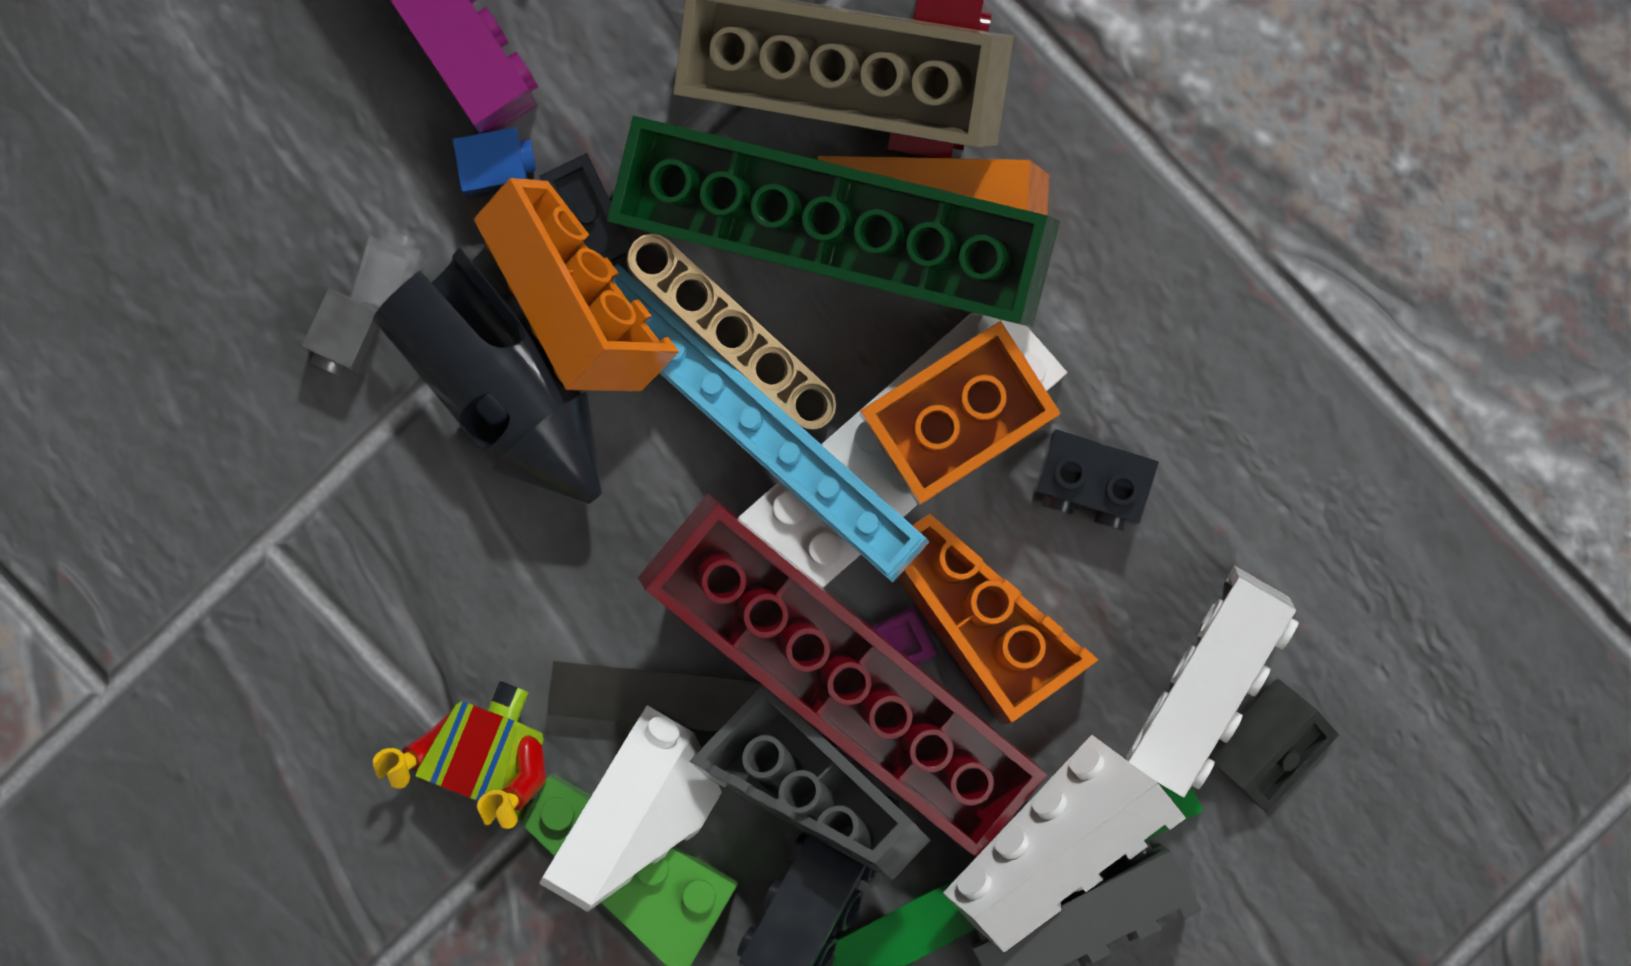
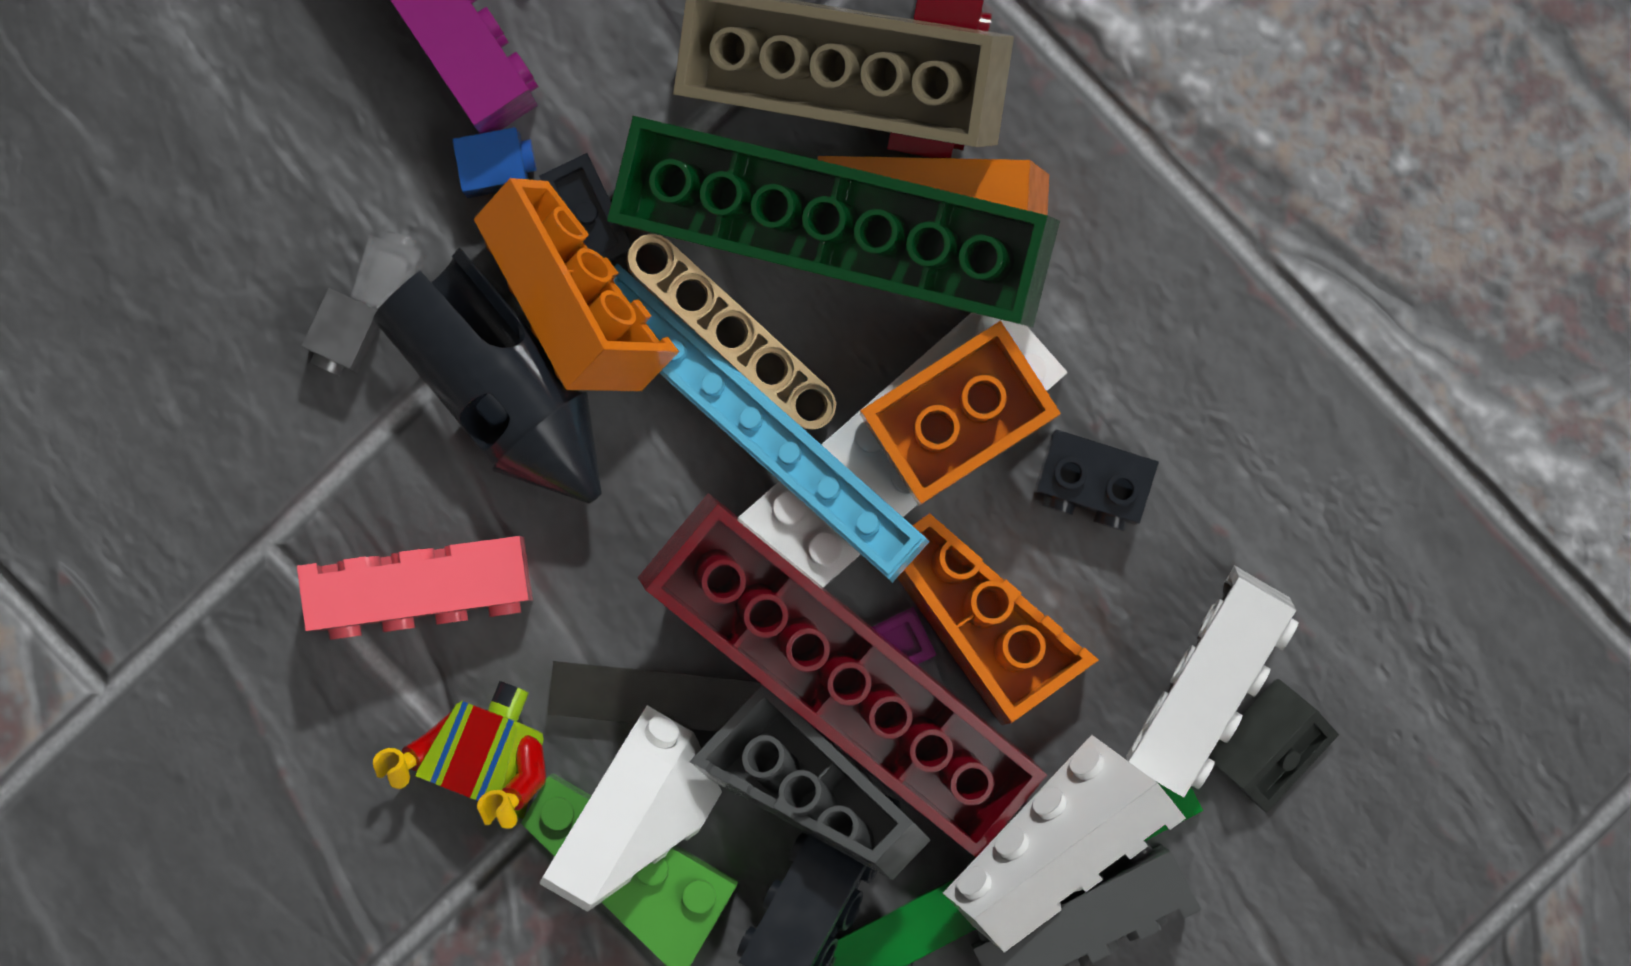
none -> coral wedge [297,536,533,640]

